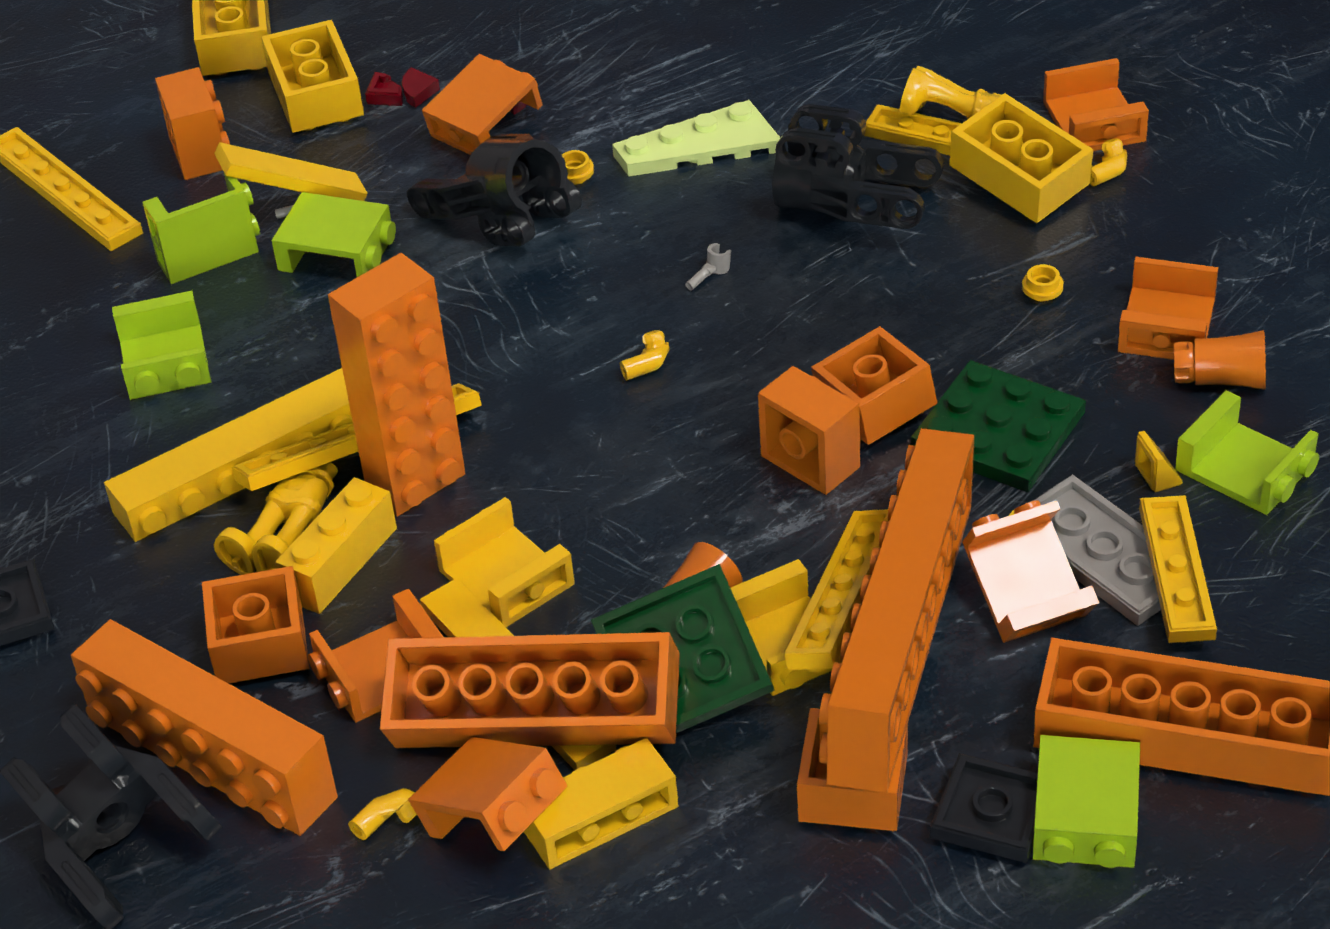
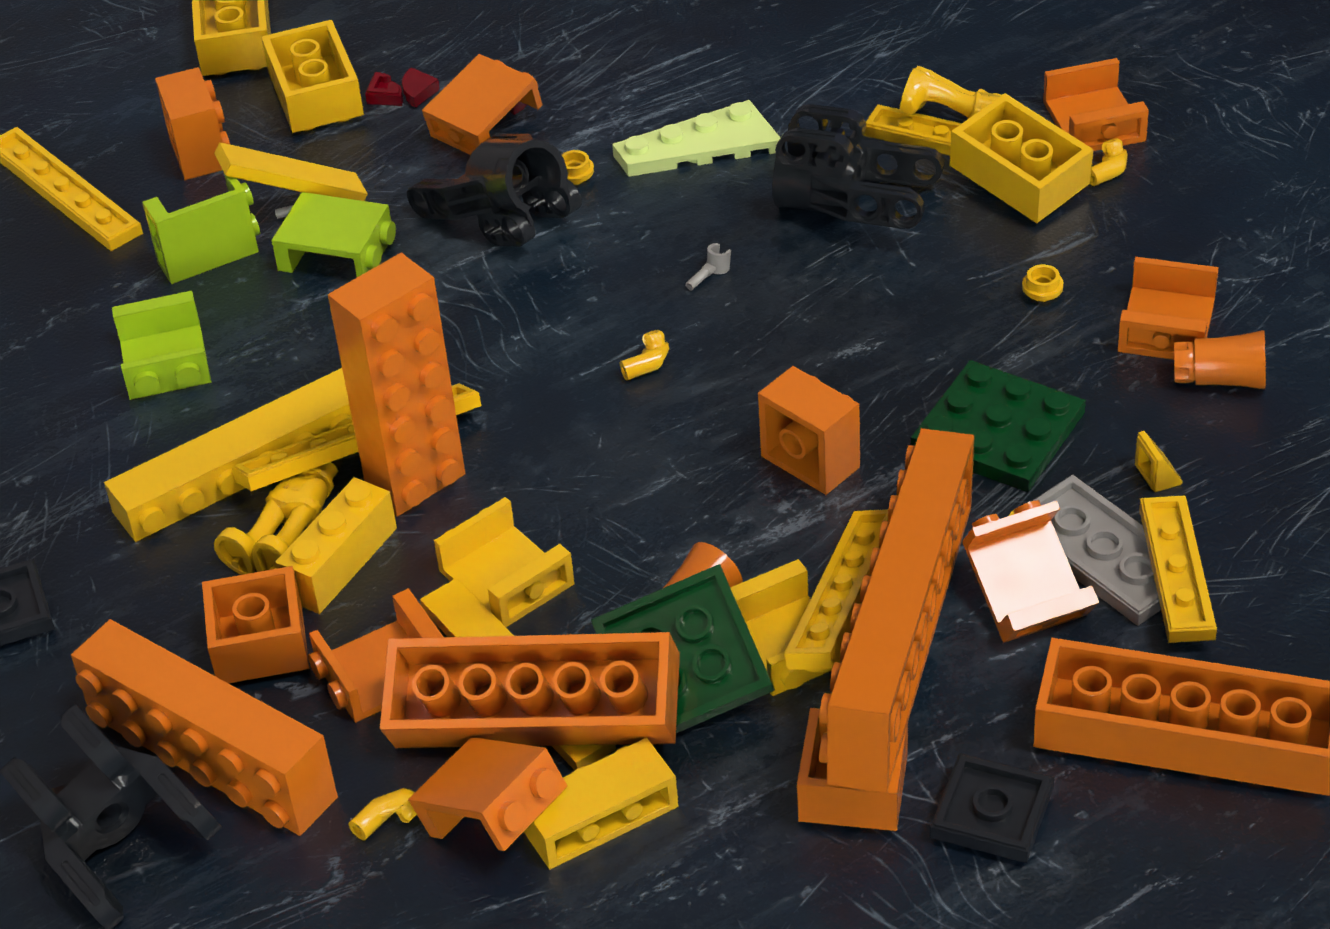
orange brick [811,326,937,445] -> none
lime panel [1033,735,1140,868] -> none
lime panel [1175,390,1319,515] -> none

